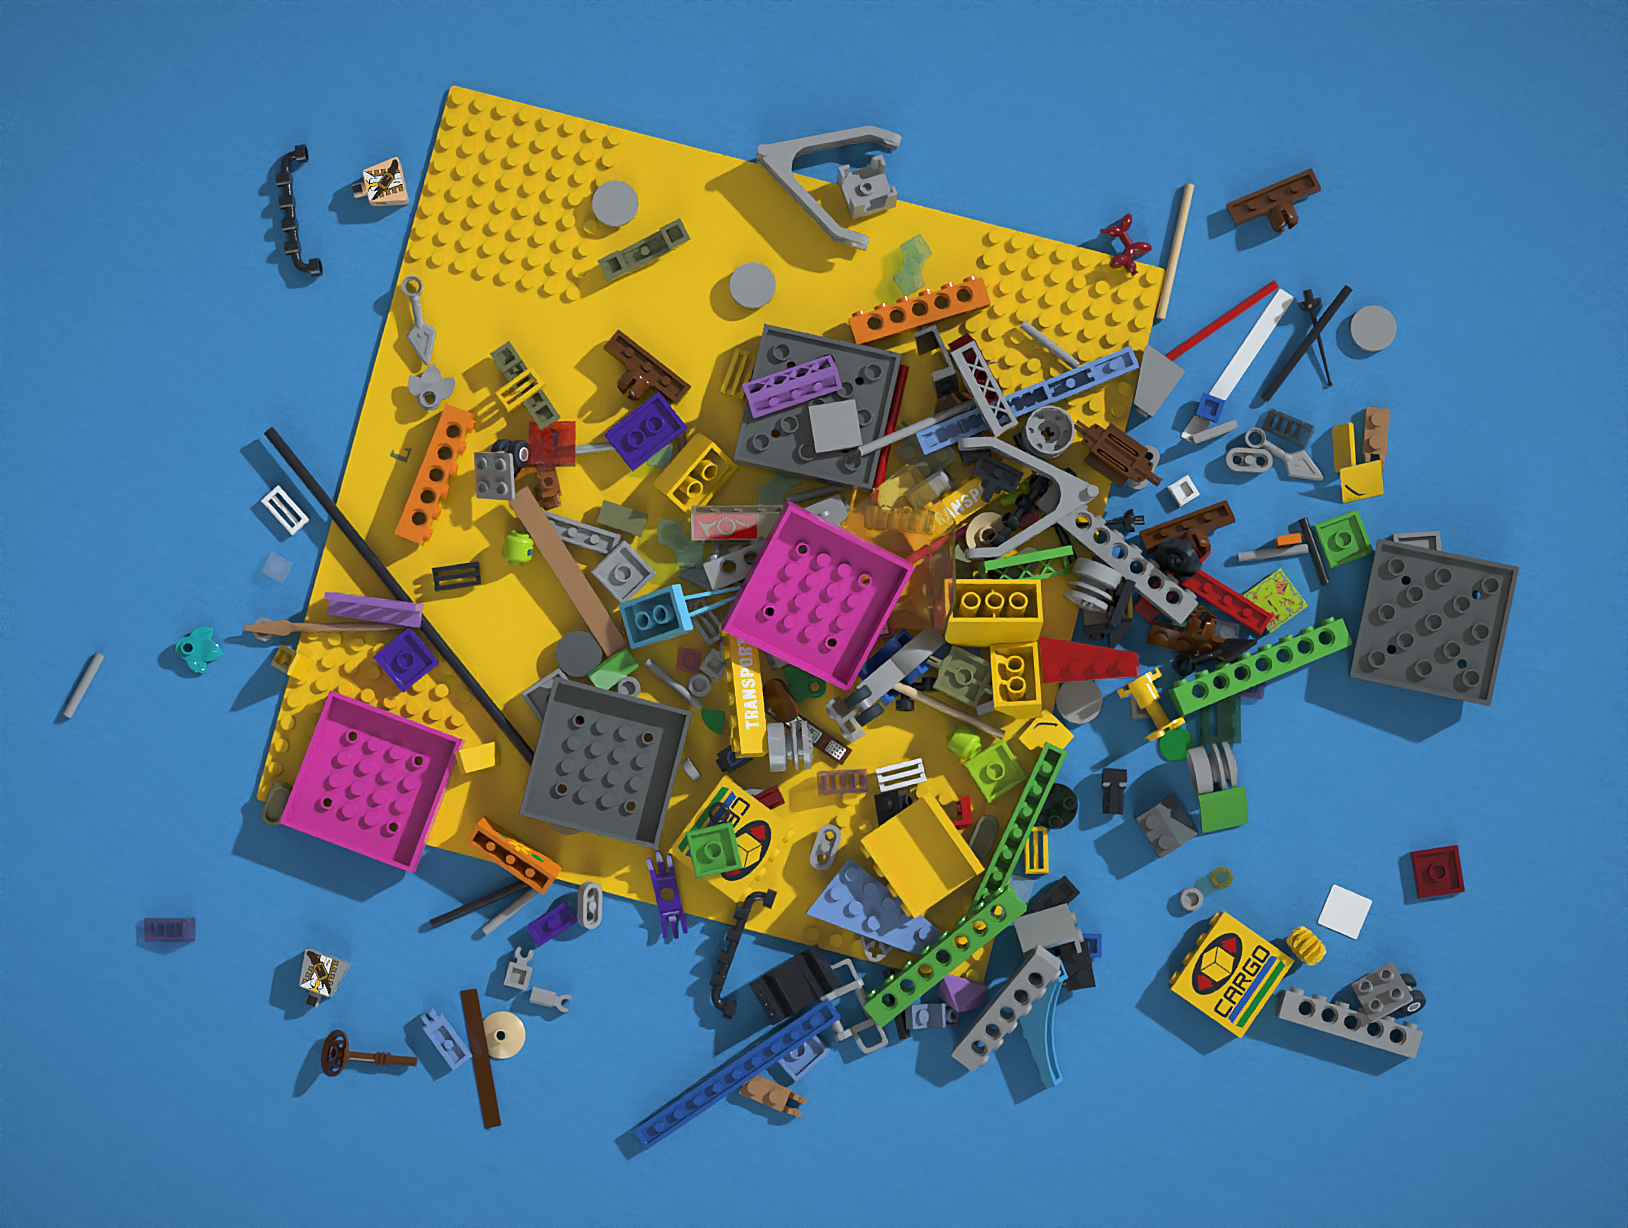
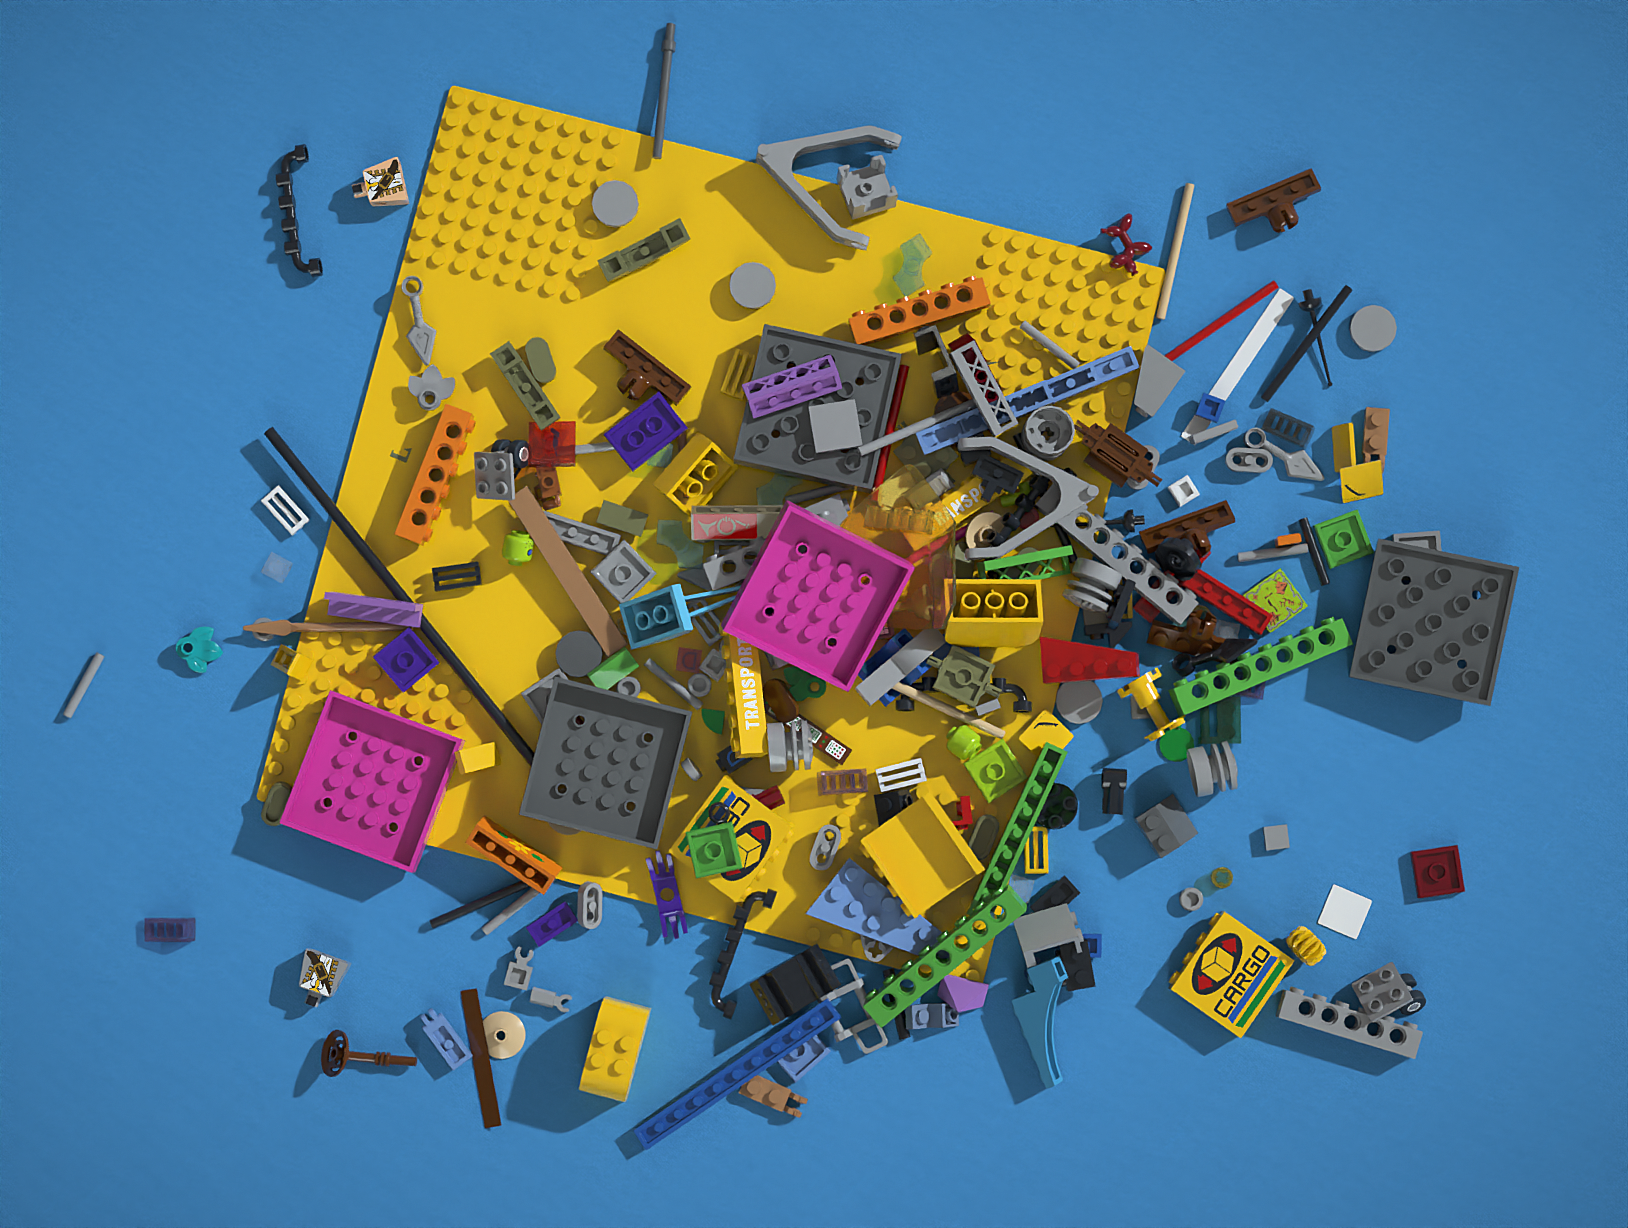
yellow tile [494,366,546,413] -> none
light grey plate [825,685,884,743] -> none
light grey brick [951,944,1061,1072] -> none
yellow slope [990,642,1042,719] -> none
bright green tile [1198,786,1249,833] -> none
none -> olive tile [525,337,556,383]
none -> yellow brick [579,996,651,1102]
none -> dark grey bar [652,23,676,159]
none -> light grey tile [1263,824,1290,850]

